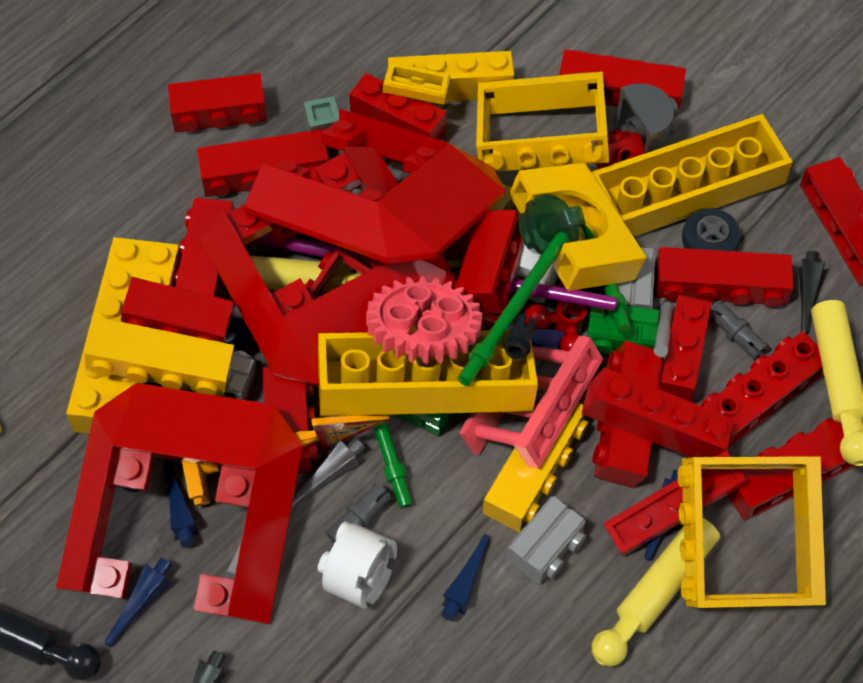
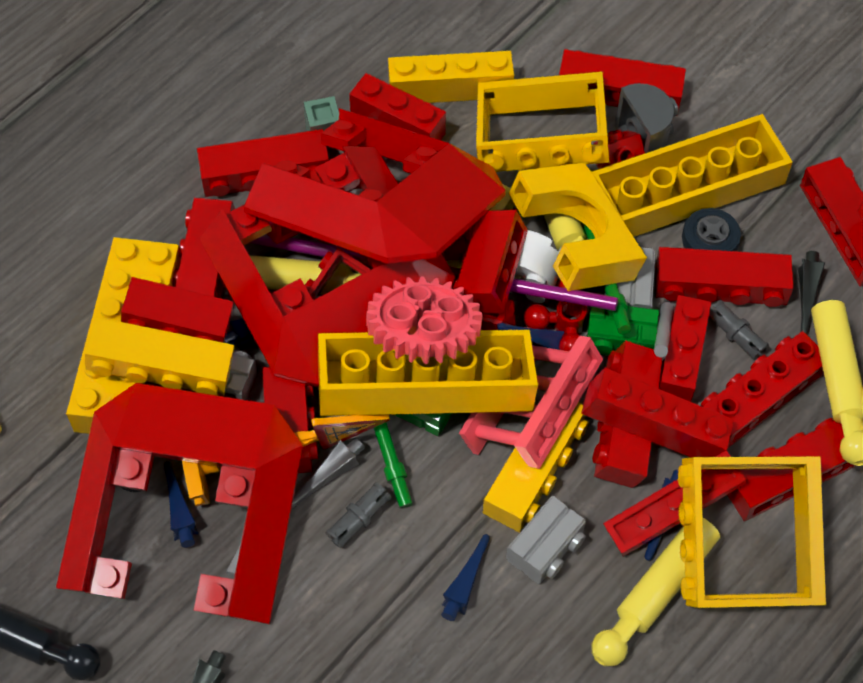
dark blue piece [105,557,173,647] -> none
red brick [168,73,267,132] -> none
white brick [317,522,397,609] -> none
yellow tile [382,62,451,105] -> none
green bar [457,232,568,386] -> none
black pin [503,314,537,359] -> none
clear green tile [519,194,586,262] -> none

